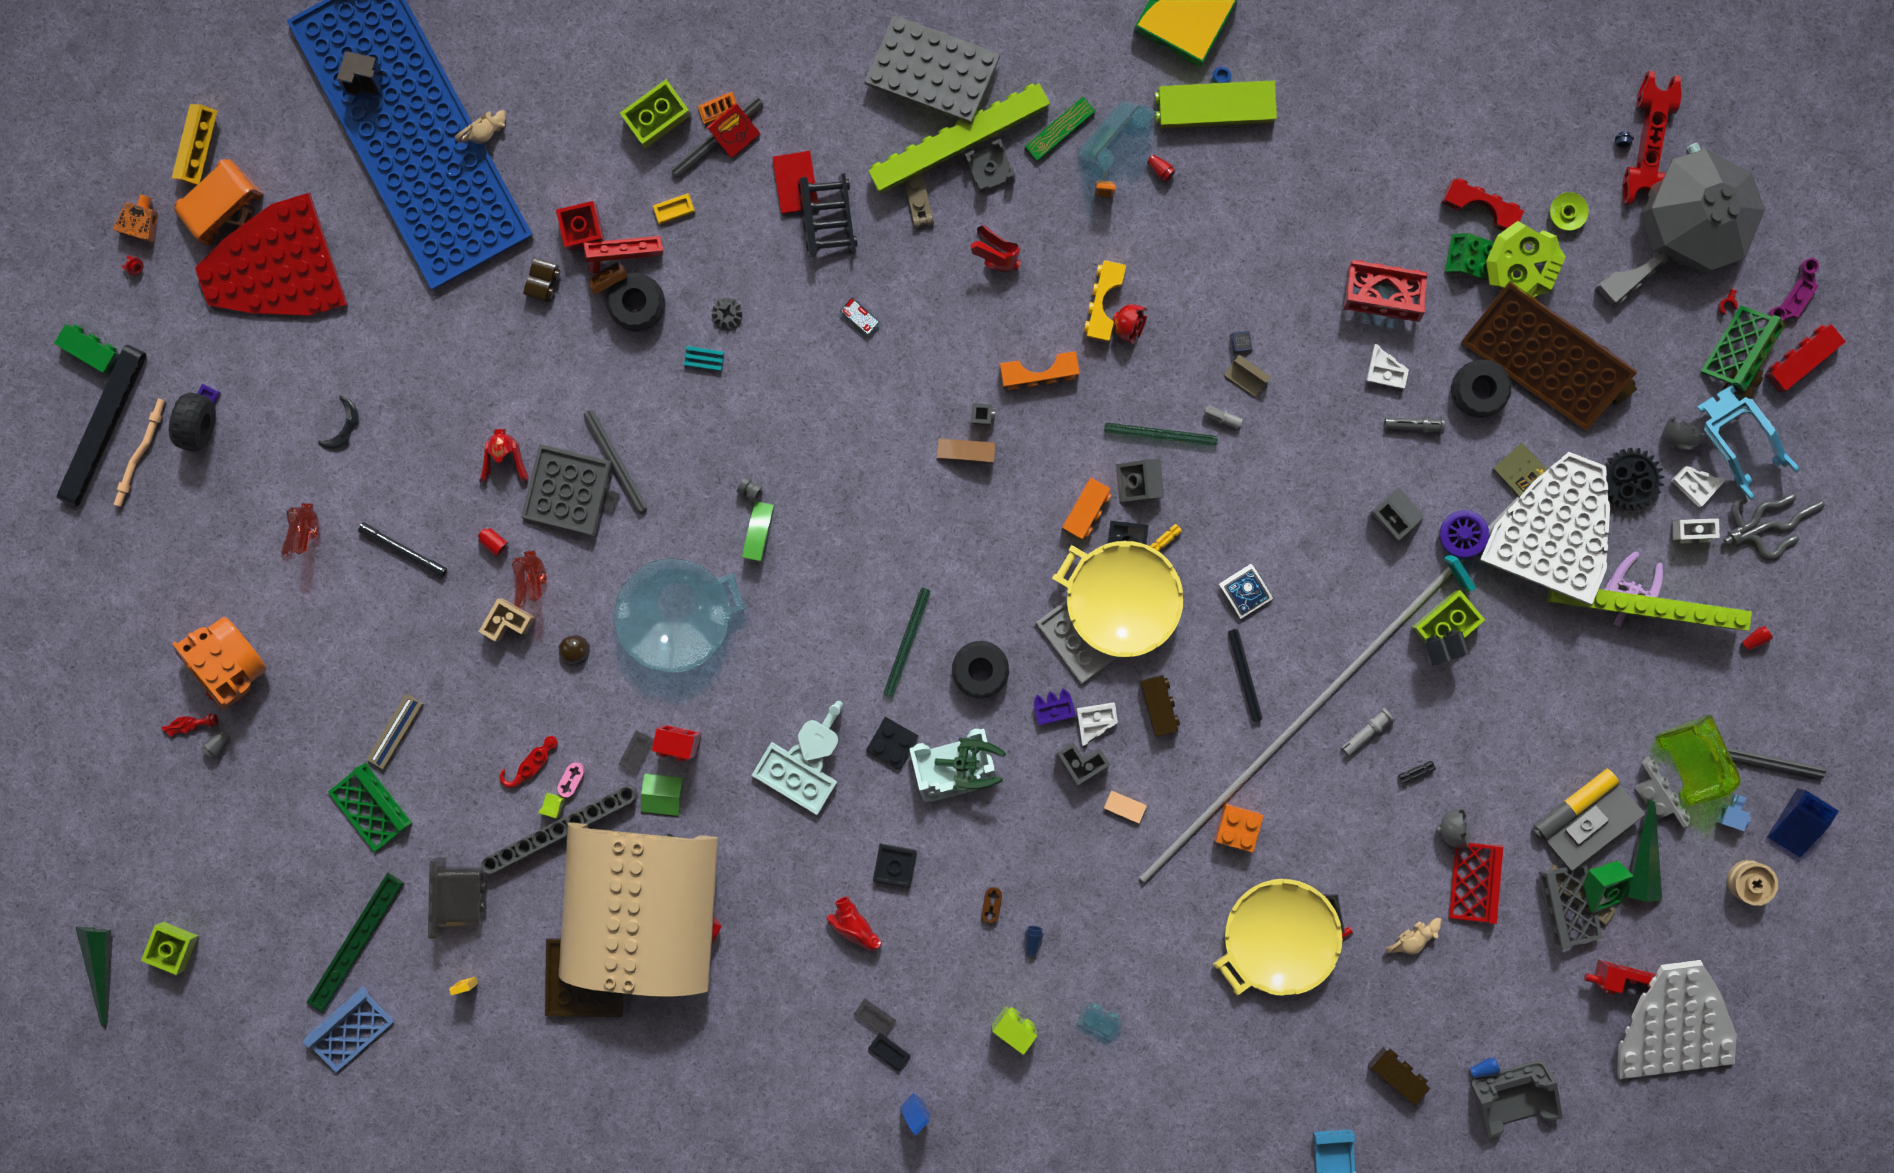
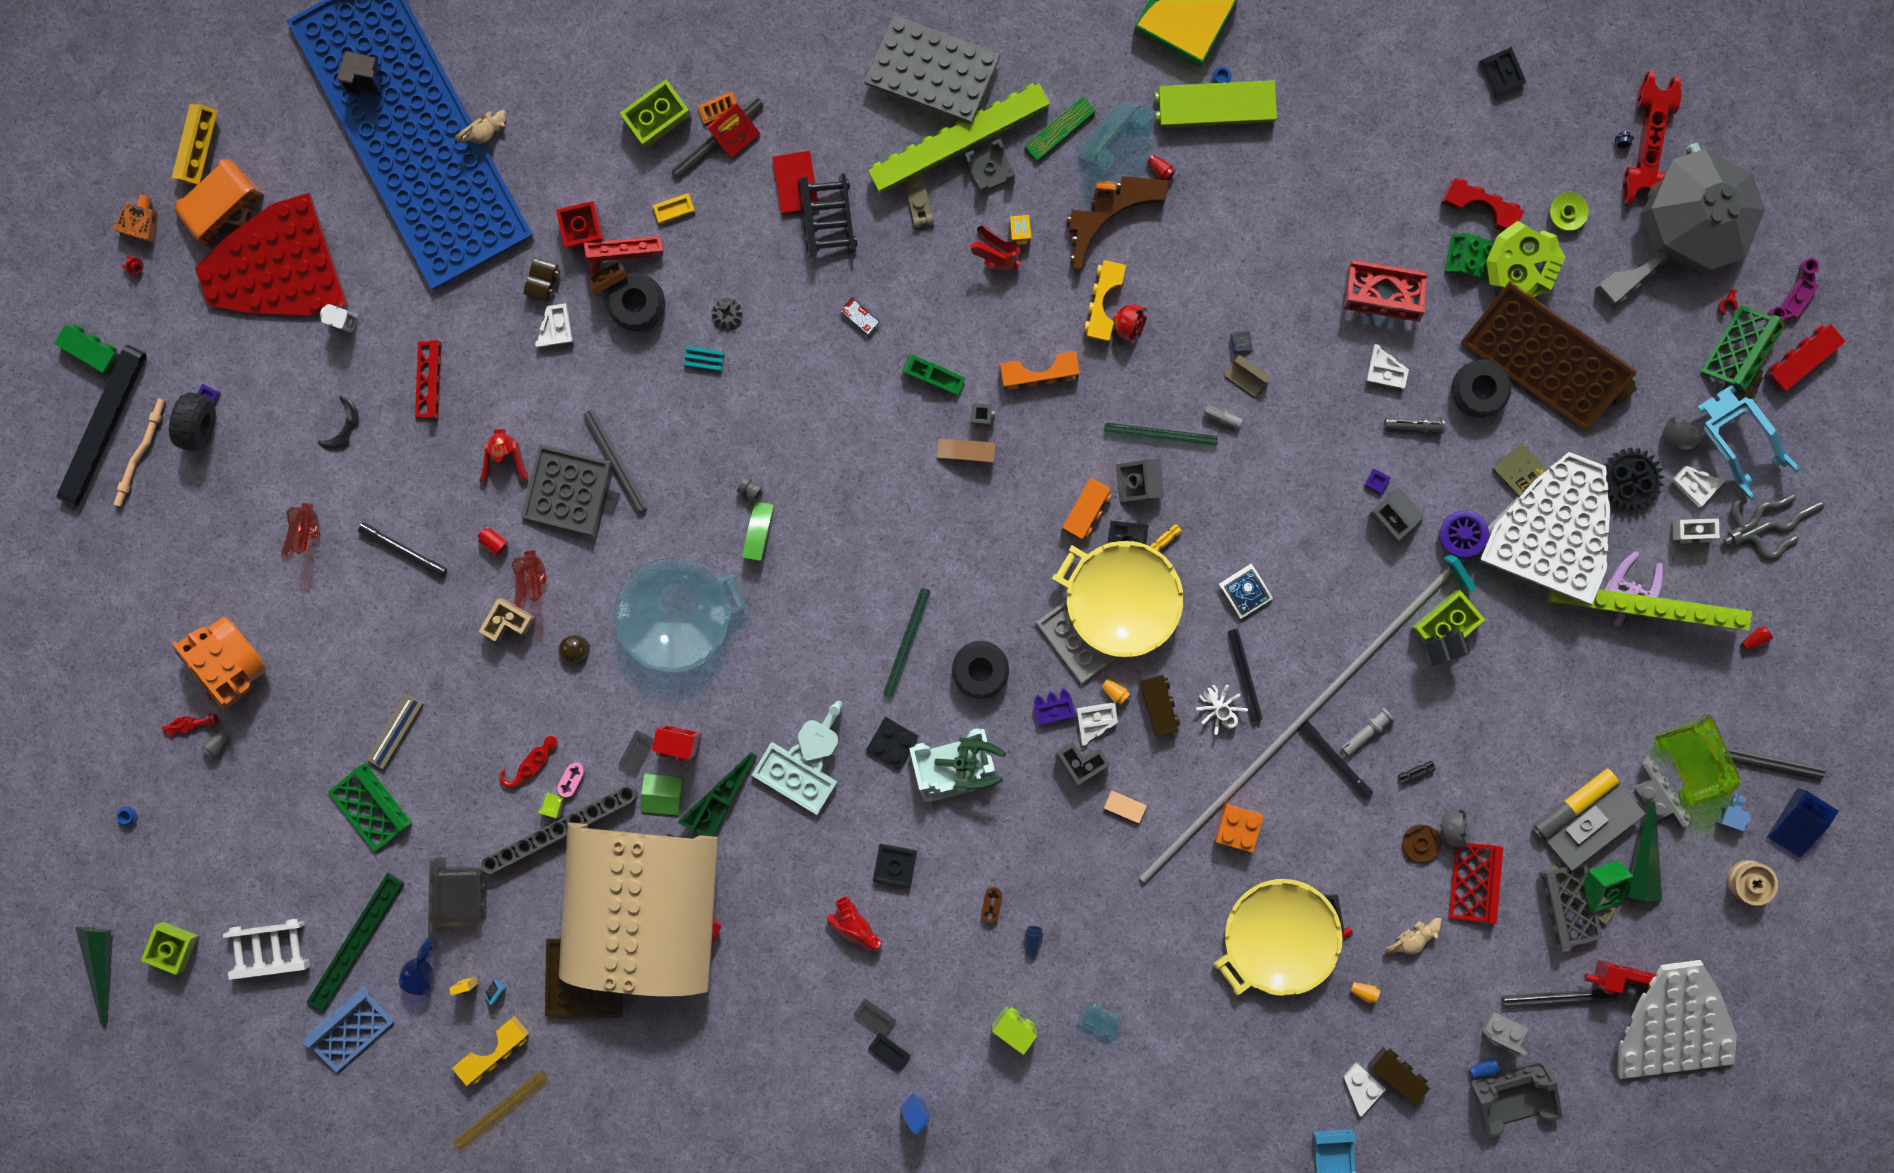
none -> blue plate [117,807,137,826]
none -> white fence [223,919,310,980]
none -> white brick [320,304,358,333]
none -> clear blue piece [398,936,435,996]
none -> red fence [415,340,442,418]
none -> yellow arch [452,1016,529,1086]
none -> clear yellow axle [453,1071,547,1149]
none -> slope [485,979,506,1005]
none -> white wing [535,303,573,348]
none -> dark green wedge [677,752,757,837]
none -> green slope [902,354,965,395]
none -> yellow brick [1010,215,1031,245]
none -> reddish brown arch [1066,176,1168,271]
none -> light orange cone [1101,679,1130,706]
none -> white animal [1196,685,1248,735]
none -> black piece [1300,721,1373,799]
none -> white wing [1343,1063,1386,1117]
none -> light orange cone [1350,982,1380,1004]
none -> dark purple tile [1364,468,1391,495]
none -> reddish brown tile [1402,824,1441,863]
none -> black plate [1478,47,1526,97]
none -> light grey bracket [1482,1011,1528,1056]
none -> black axle [1502,989,1618,1007]

